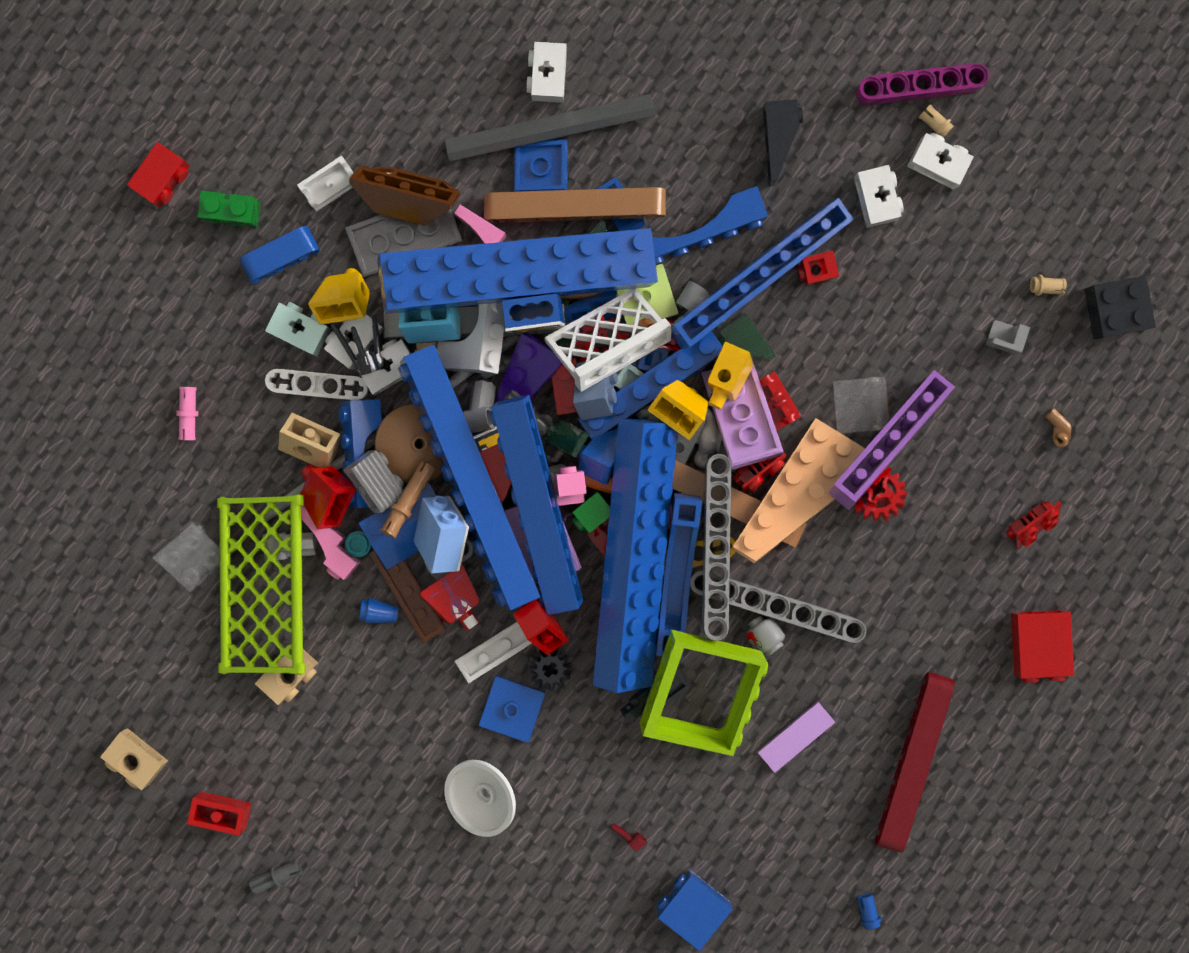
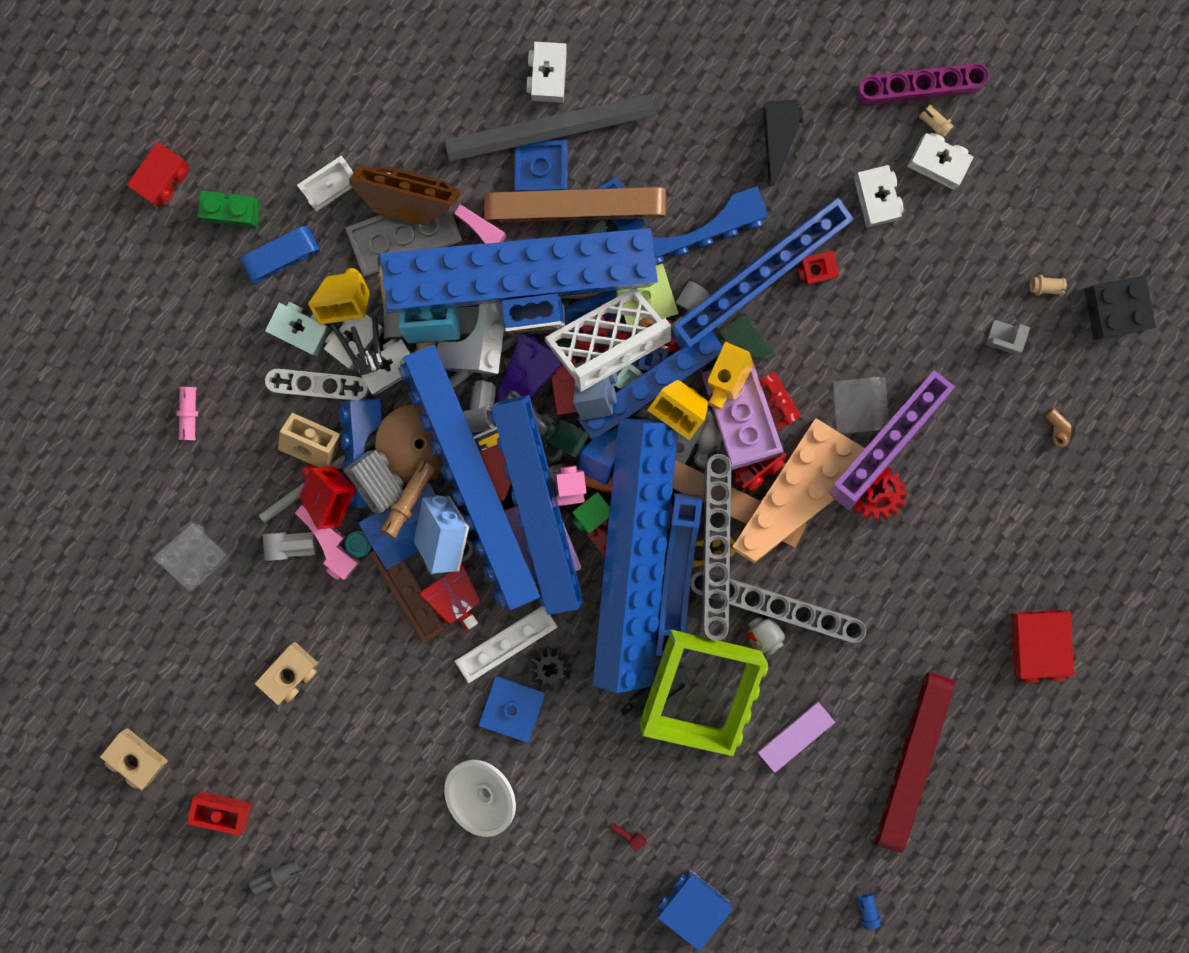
lime door [217,494,305,675] -> none
blue cone [359,598,398,624] -> none
red brick [513,599,569,655] -> none
red hinge [1005,501,1061,549] -> none

